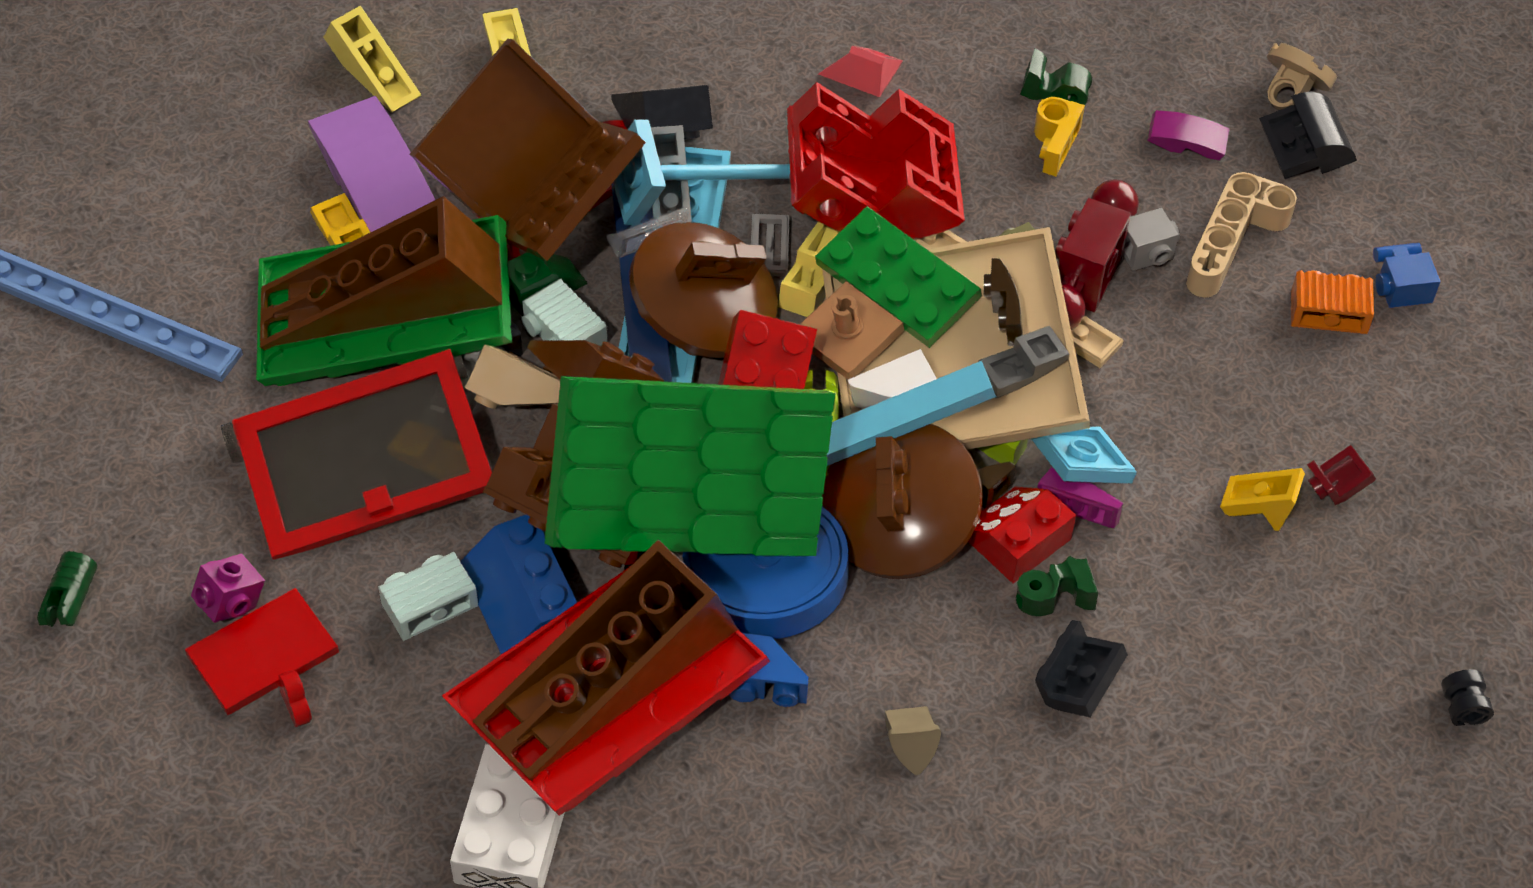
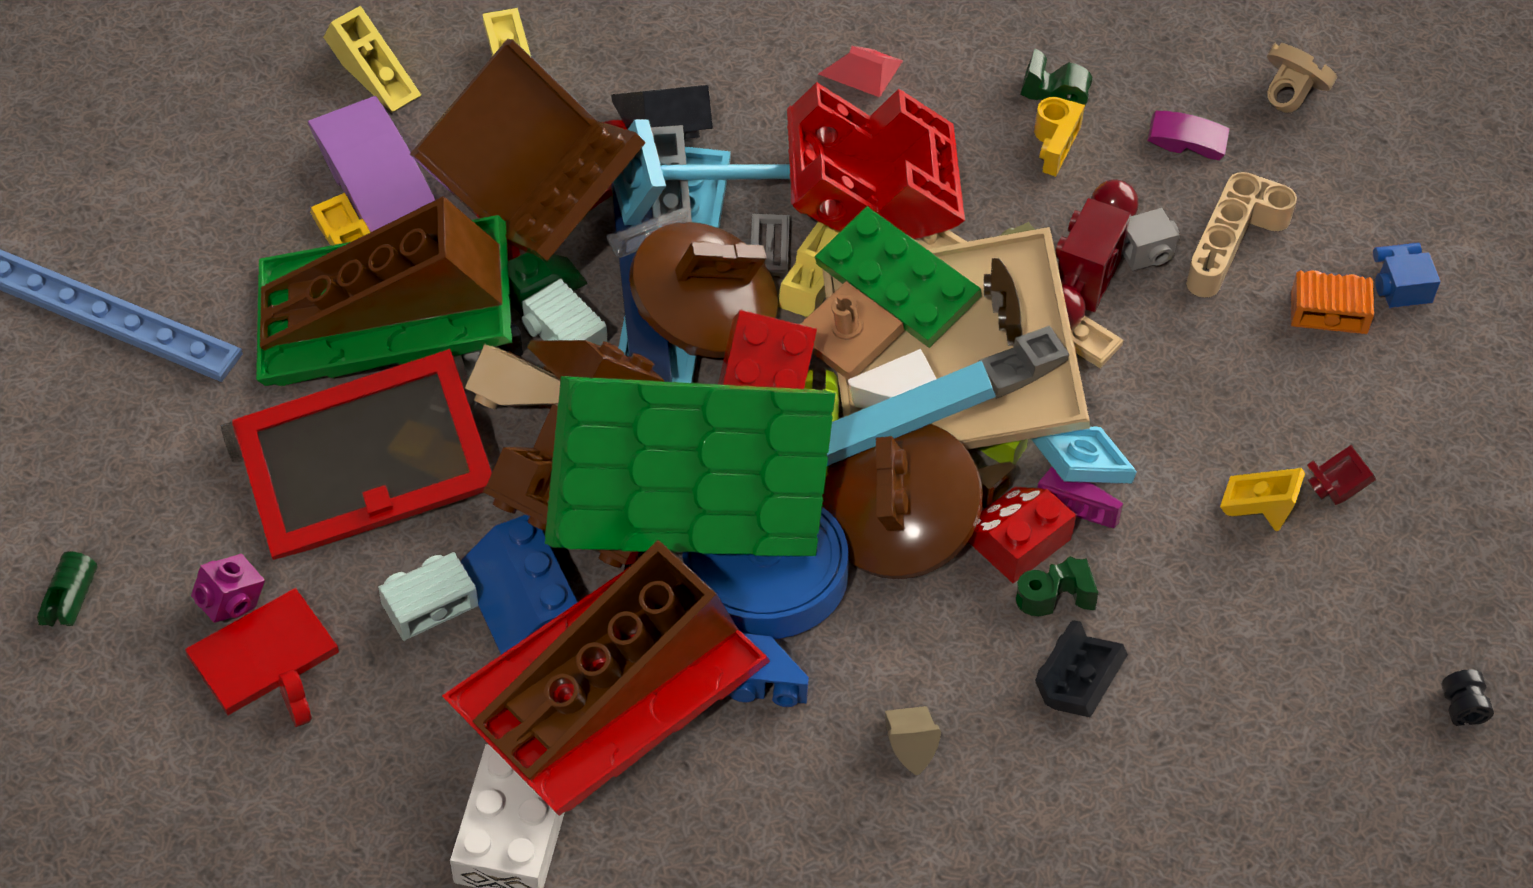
black brick [1259,92,1357,179] -> none

